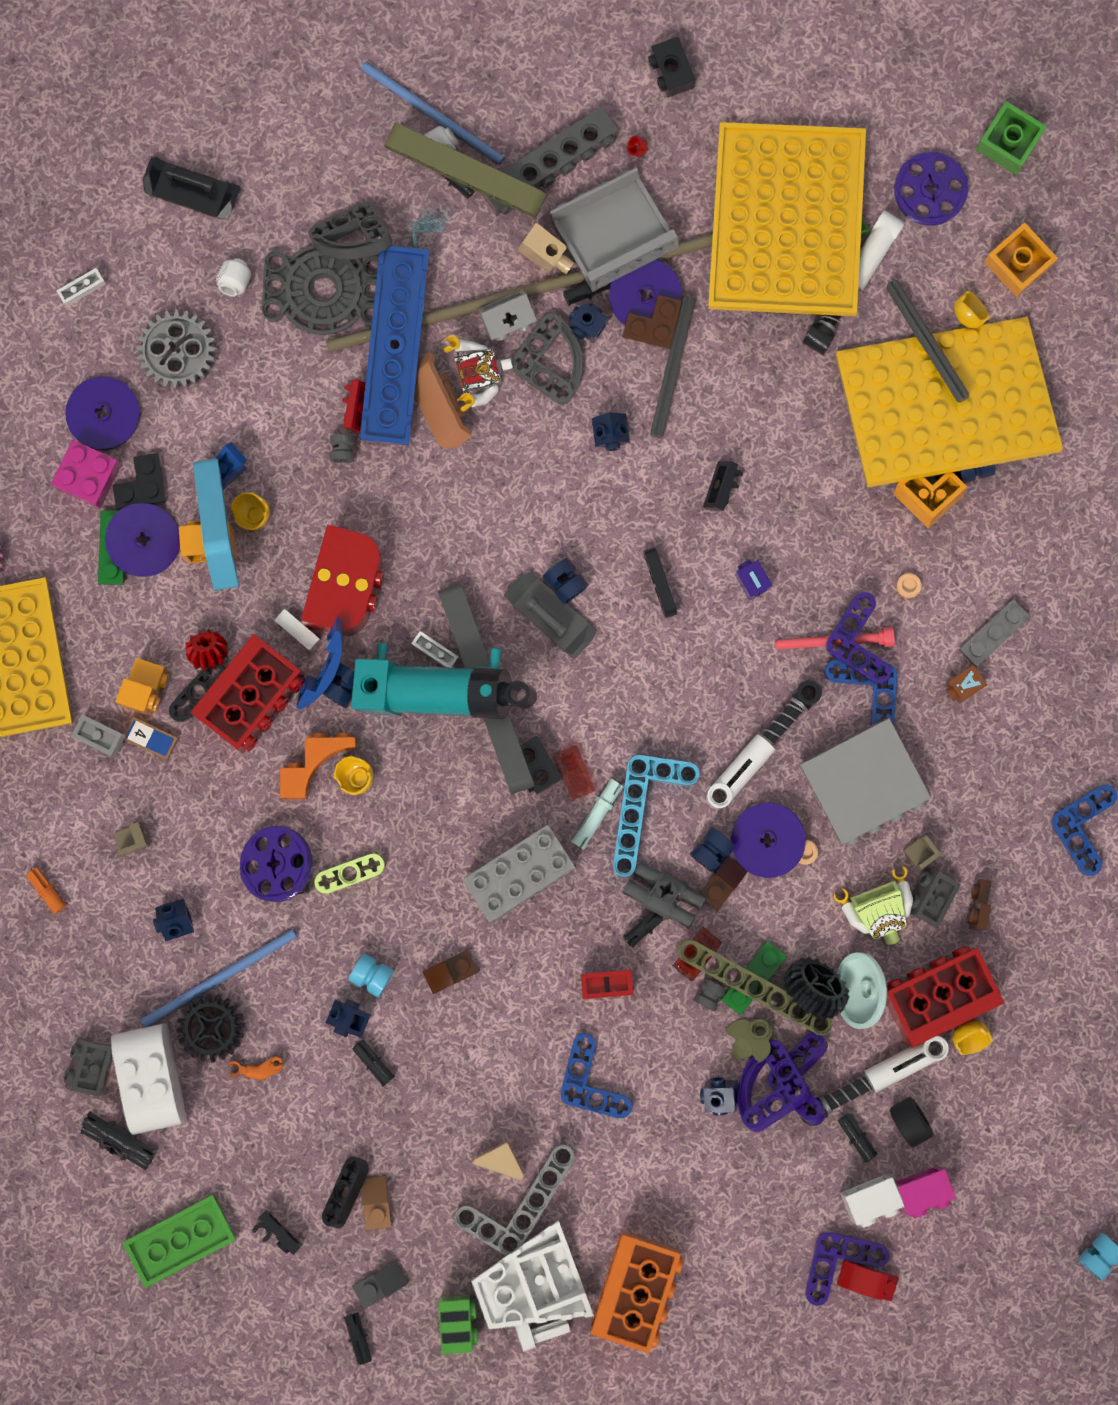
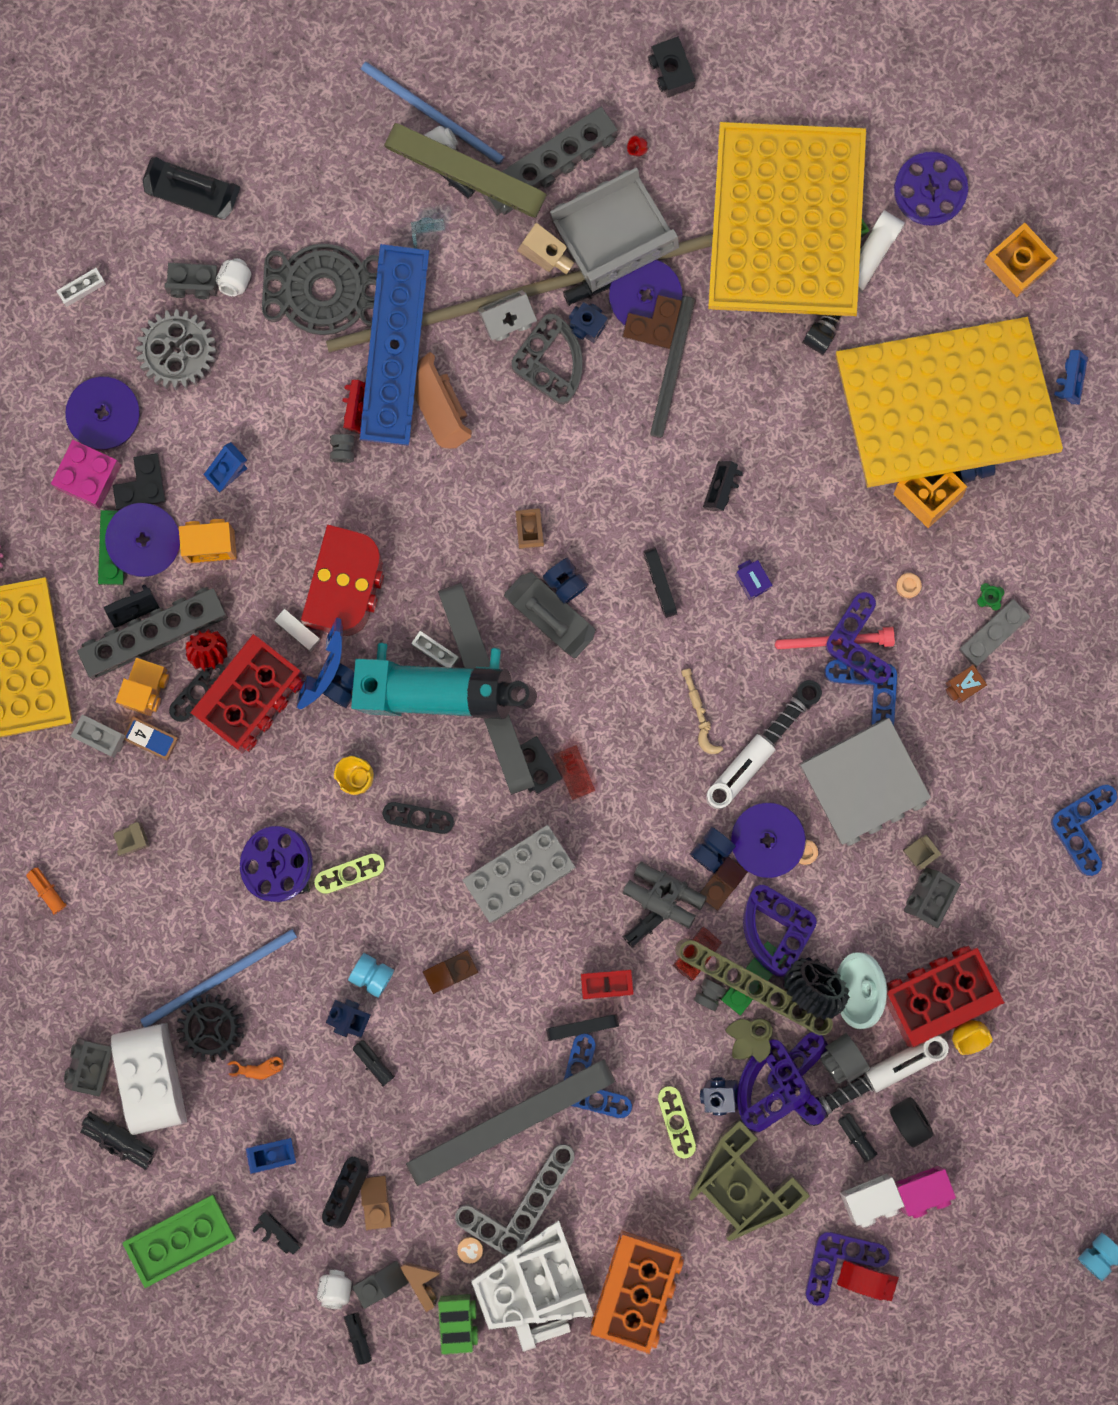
dark blue brick [153,898,194,942] -> none
medium azure beam [193,458,239,591] -> none
yellow hair [230,492,270,530] -> none
orange arch [280,733,357,800] -> none
dark grey beam [308,202,392,259] -> none
torso [443,335,513,412] -> none
tan slope [474,1140,524,1180] -> none
light aqua pin [571,778,624,850] -> none
dark blue brick [592,412,630,451] -> none
medium azure beam [613,755,700,877] -> none
torso [833,866,913,945] -> none
dark grey axle [886,280,969,403] -> none
yellow hair [954,291,990,329] -> none
reddish brown plate [966,879,991,931] -> none
bright green brick [976,101,1047,175] -> none
none -> dark grey brick [77,587,228,680]
none -> black plate [104,584,160,628]
none -> dark grey bracket [164,263,218,299]
none -> blue slope [246,1138,296,1174]
none -> white head [317,1270,352,1309]
none -> black beam [382,802,454,834]
none -> medium nougat slope [400,1263,441,1312]
none -> dark grey beam [405,1059,616,1186]
none -> light nougat tile [457,1237,483,1263]
none -> medium nougat slope [515,508,544,549]
none -> black beam [546,1014,620,1041]
none -> yellowish green beam [658,1086,696,1158]
none -> tan piece [681,668,723,754]
none -> olive wedge [689,1117,810,1242]
none -> dark purple beam [743,885,817,977]
none -> dark grey piece [820,1033,870,1084]
none -> green plate [977,583,1004,611]
none -> blue plate [1054,350,1088,405]

